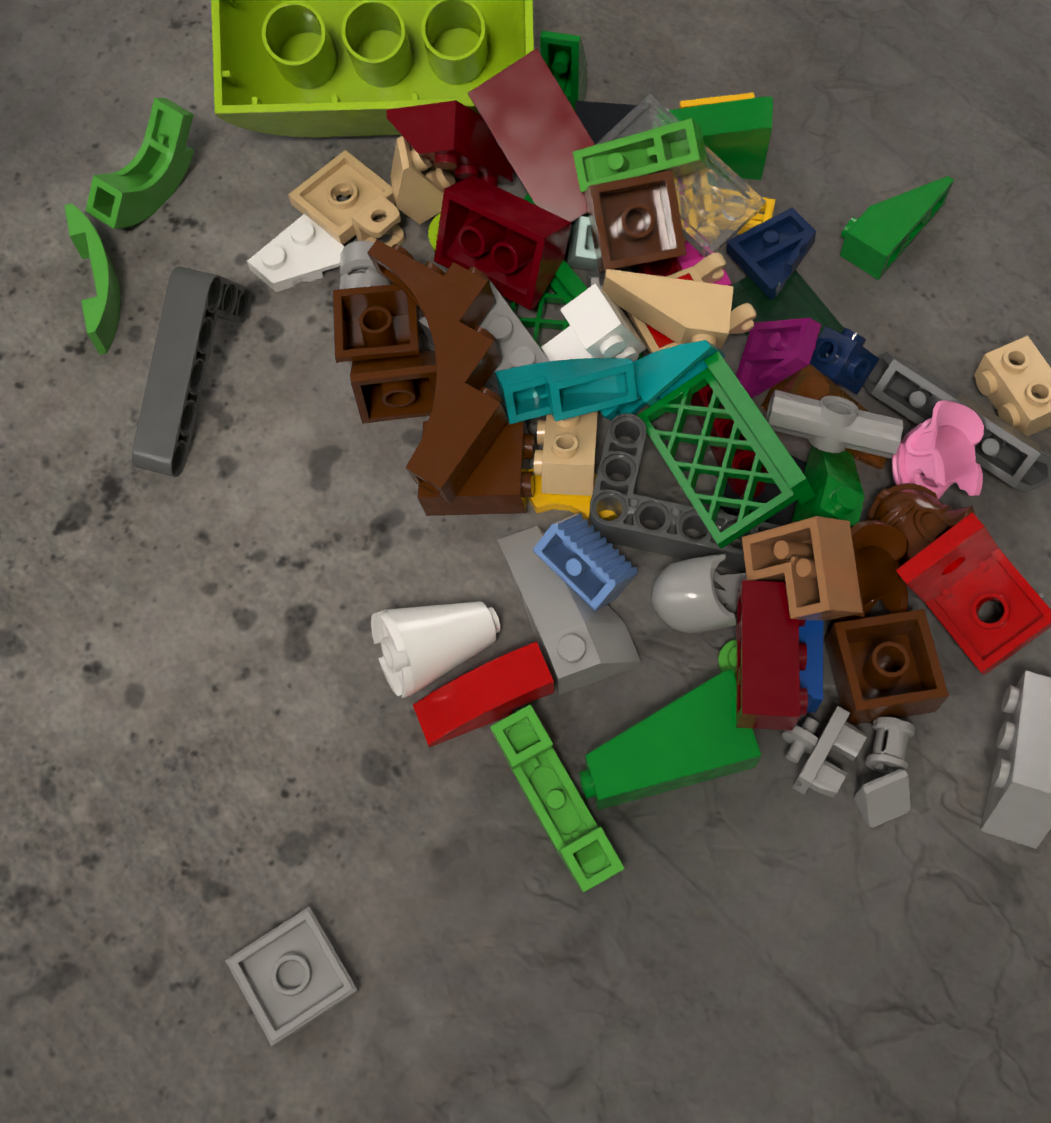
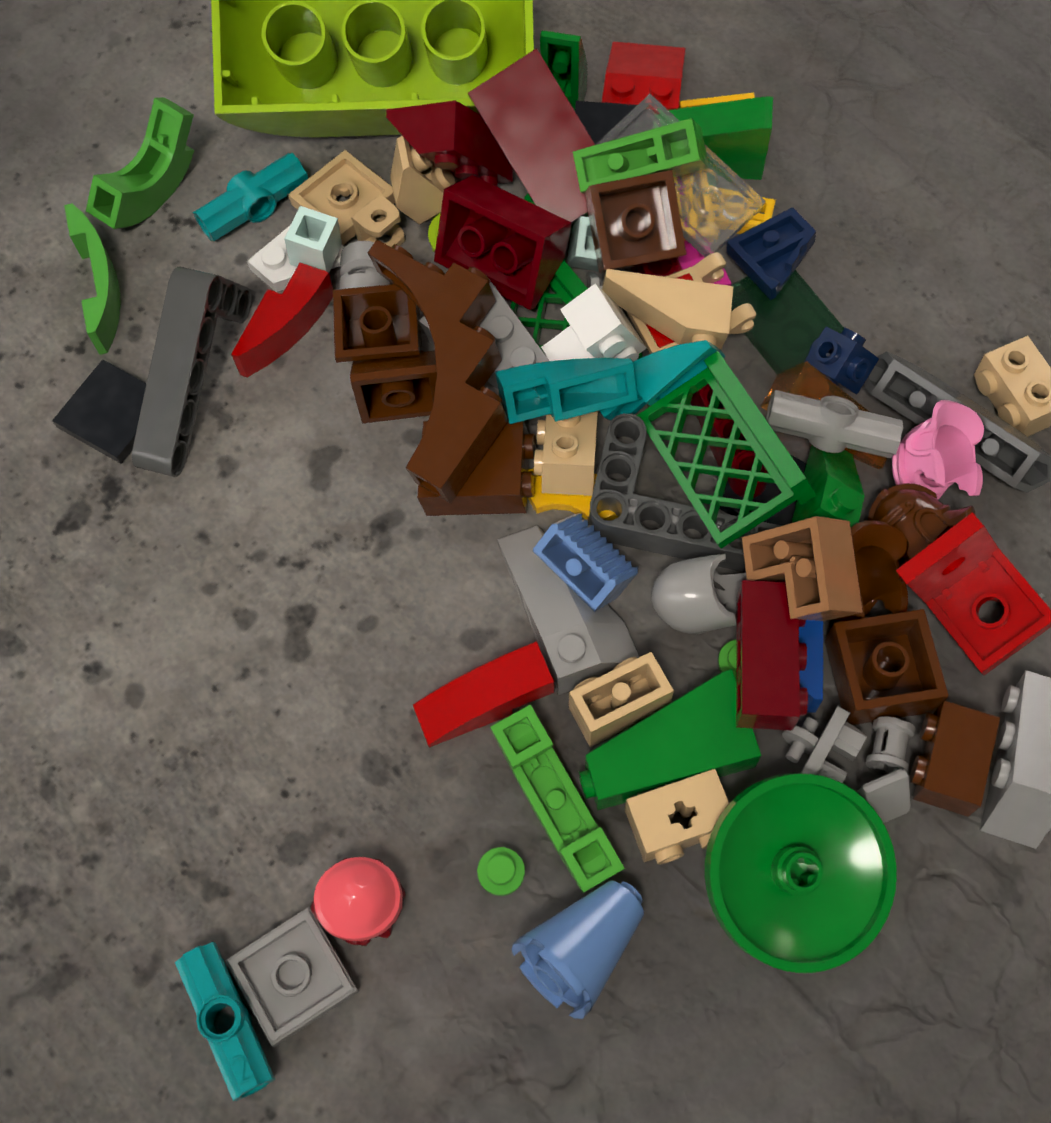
white cone [371,601,500,698] -> none
magenta wing [736,318,821,399] -> none
green slope [839,176,954,280] -> none
none -> black tile [52,359,147,464]
none -> teal piece [175,942,276,1101]
none -> teal piece [193,153,308,241]
none -> red slope [231,263,333,377]
none -> light aqua brick [284,206,342,272]
none -> coral hair [311,857,406,946]
none -> bright green plate [477,847,525,896]
none -> medium blue cone [512,881,644,1019]
none -> tan brick [569,652,674,747]
none -> red slope [602,42,685,112]
none -> tan brick [625,769,729,865]
none -> green dish [705,773,897,973]
none -> reddish brown brick [910,701,1000,817]

